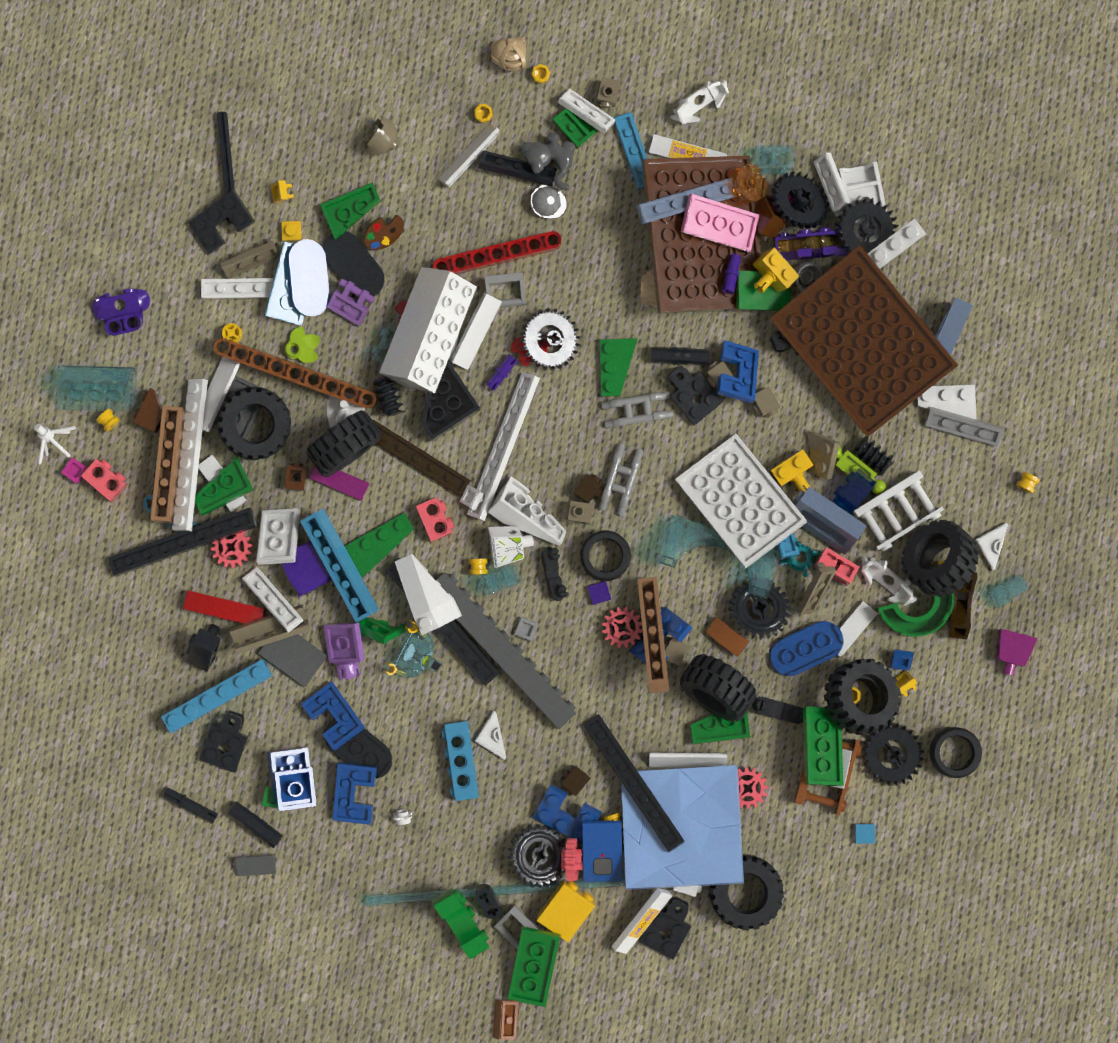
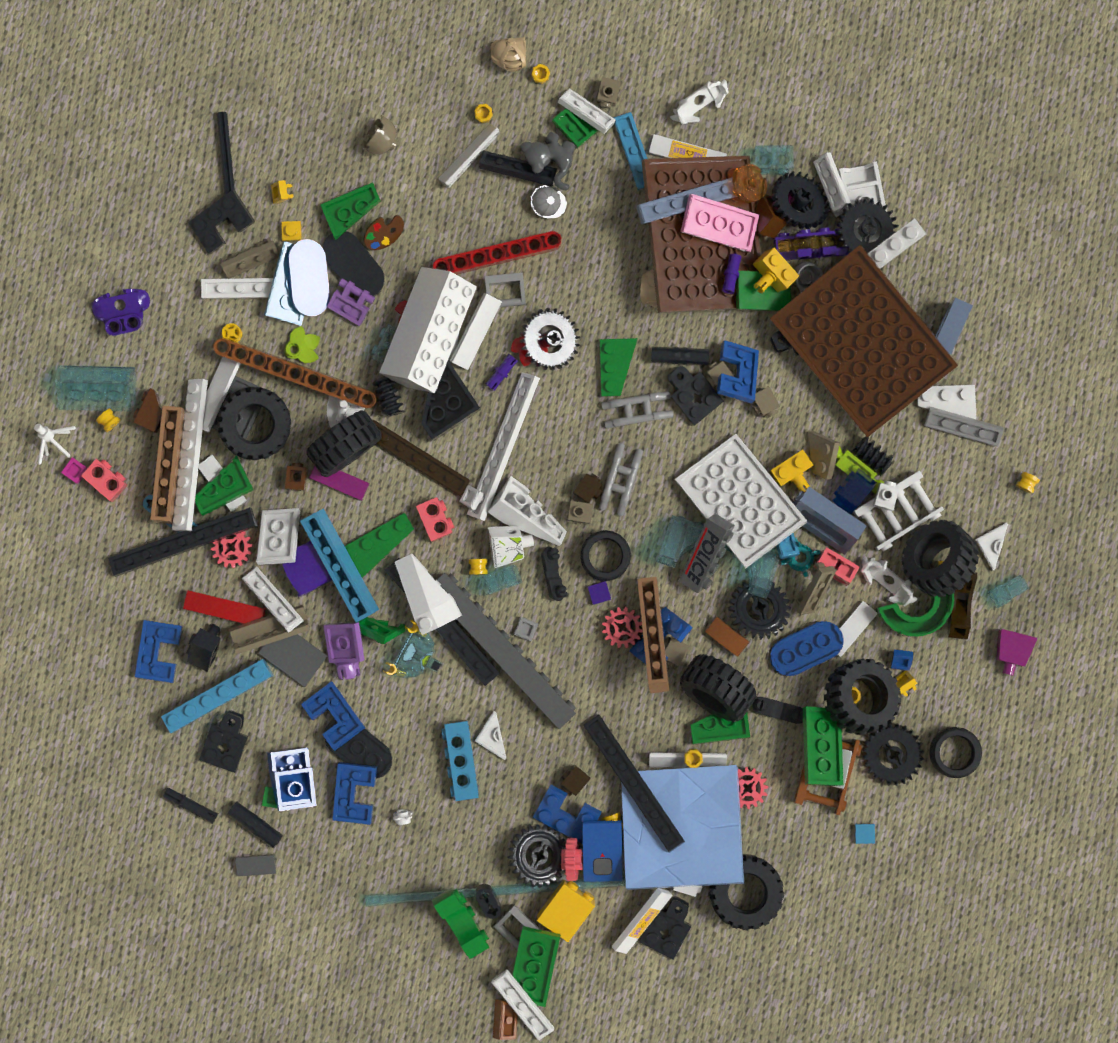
none -> blue plate [135,620,183,683]
none -> white tile [491,970,554,1041]
none -> dark grey brick [679,513,735,593]
none -> yellow tile [684,749,703,768]
none -> white brick [873,481,900,511]

